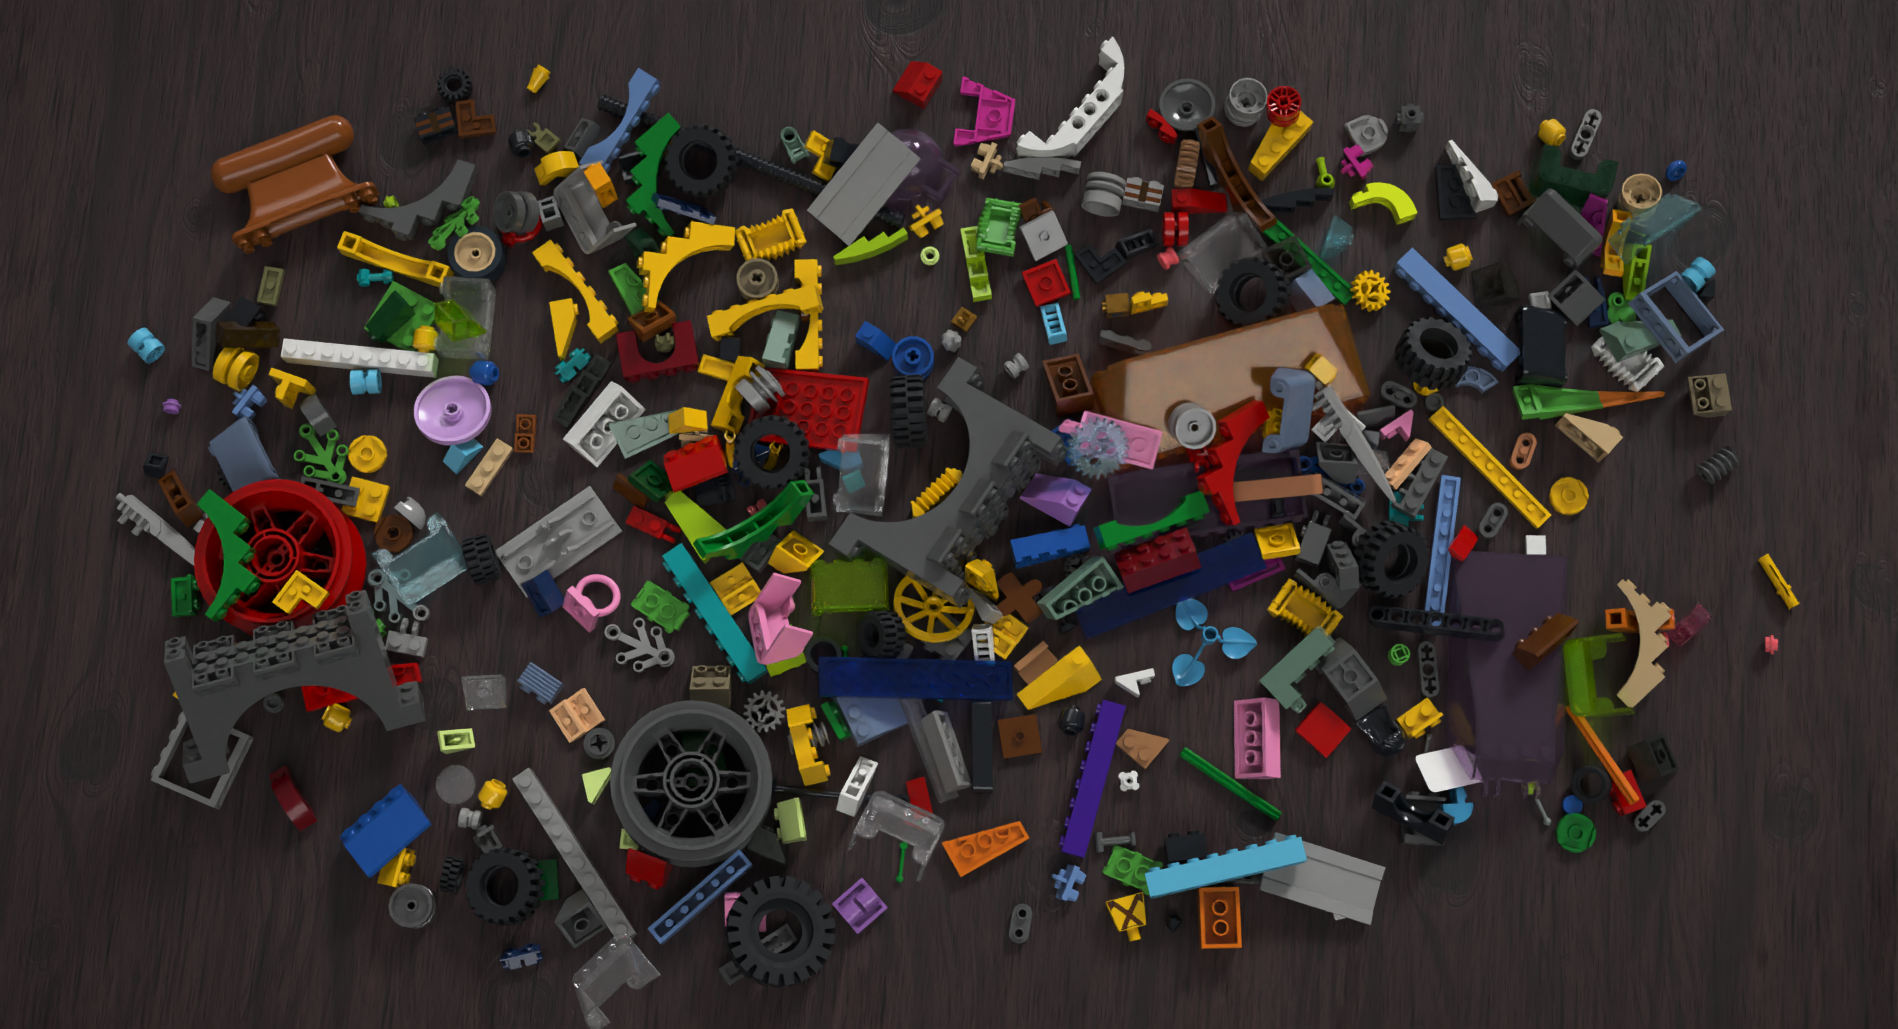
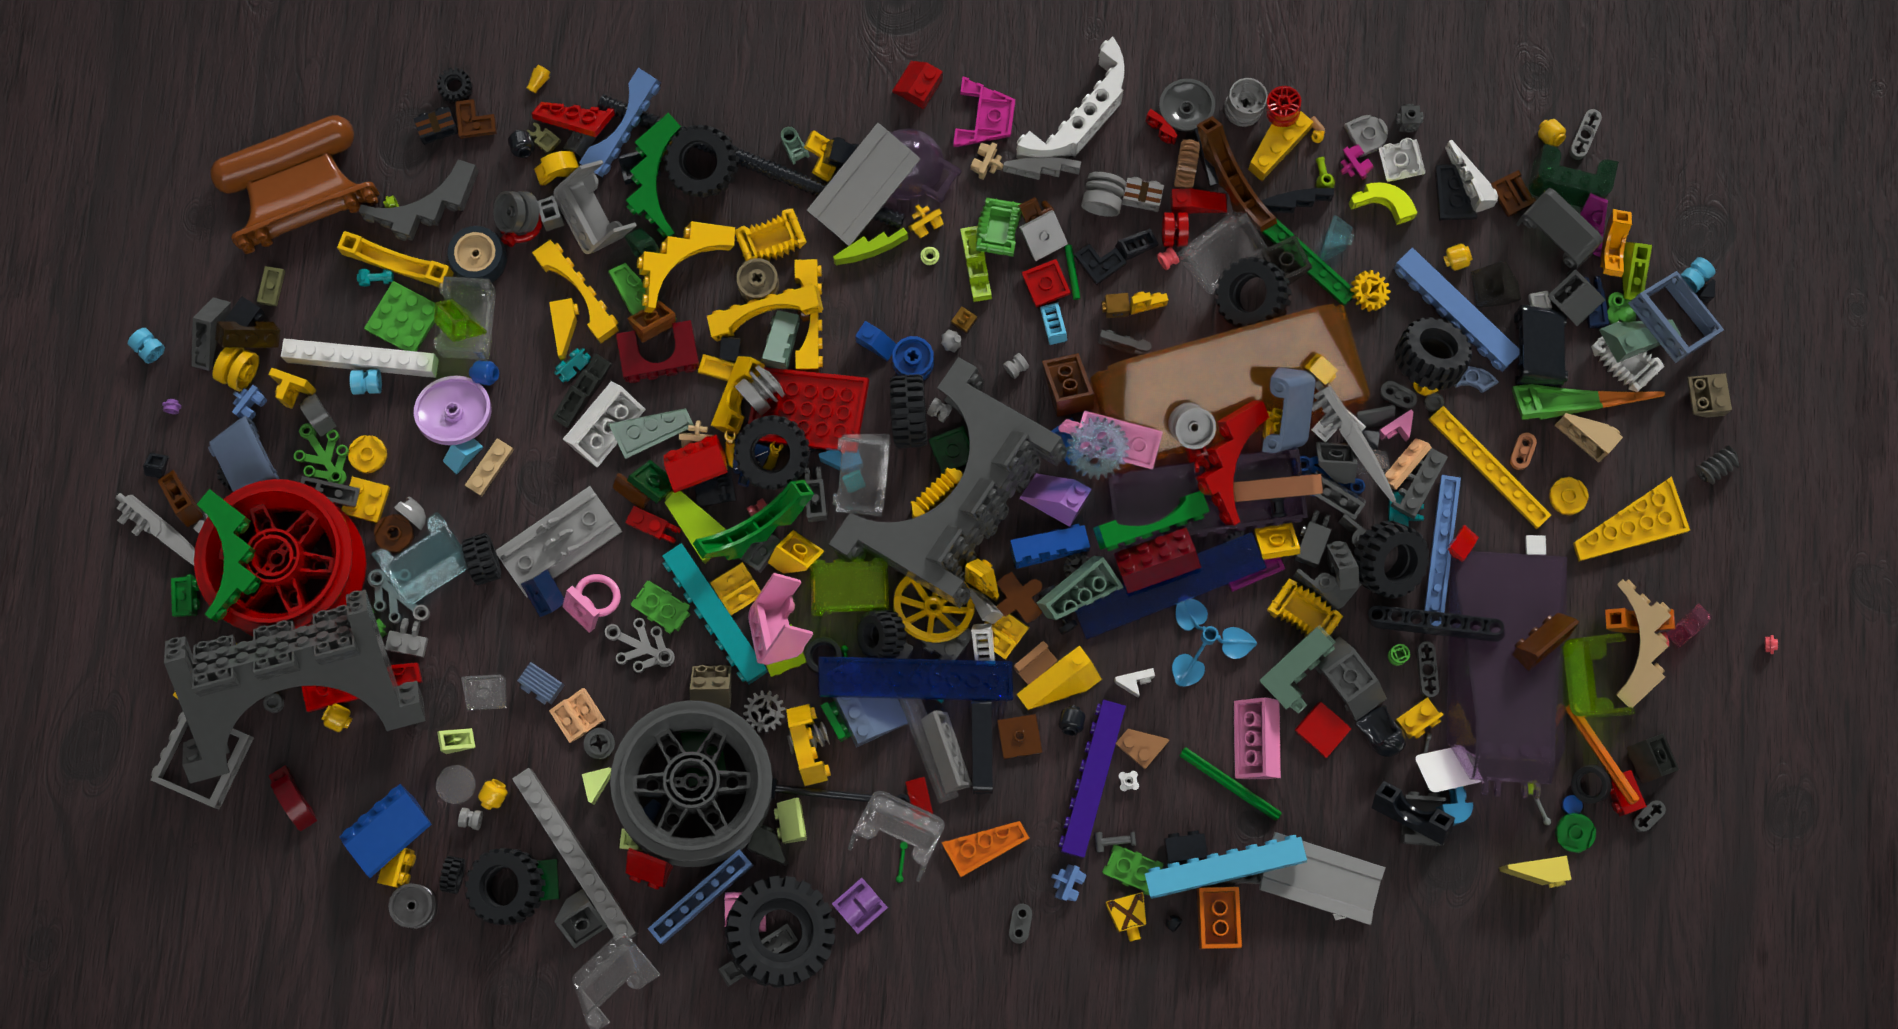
yellow plate [272,570,330,614] -> none
dark green slope [366,290,416,344] -> none
yellow head [412,326,439,353] -> none
bright green plant [428,196,480,251] -> none
dark grey bracket [472,825,502,854] -> none
dark blue hinge [500,943,543,971] -> none
dark orange slope [514,414,537,453] -> none
light orange slope [584,162,618,208] -> none
dark blue wing [651,193,716,225] -> none
olive plate [654,333,675,353] -> none
yellow slope [668,407,708,434] -> none
white slope [836,756,878,817] -> none
sand blue slope [1288,269,1336,322] -> none
dark grey plate [1478,503,1508,539] -> none
clear light blue windscreen [1608,193,1702,264] -> none
tan wheel [1617,173,1662,223] -> none
blue piece [1665,160,1687,181] -> none
yellow pin [1758,554,1800,610] -> none
none -> red wing [531,102,615,137]
none -> dark green plate [928,426,970,474]
none -> arm [1311,116,1325,143]
none -> white slope [1379,138,1425,182]
none -> light yellow slope [1499,856,1571,888]
none -> yellow wing [1573,476,1690,562]

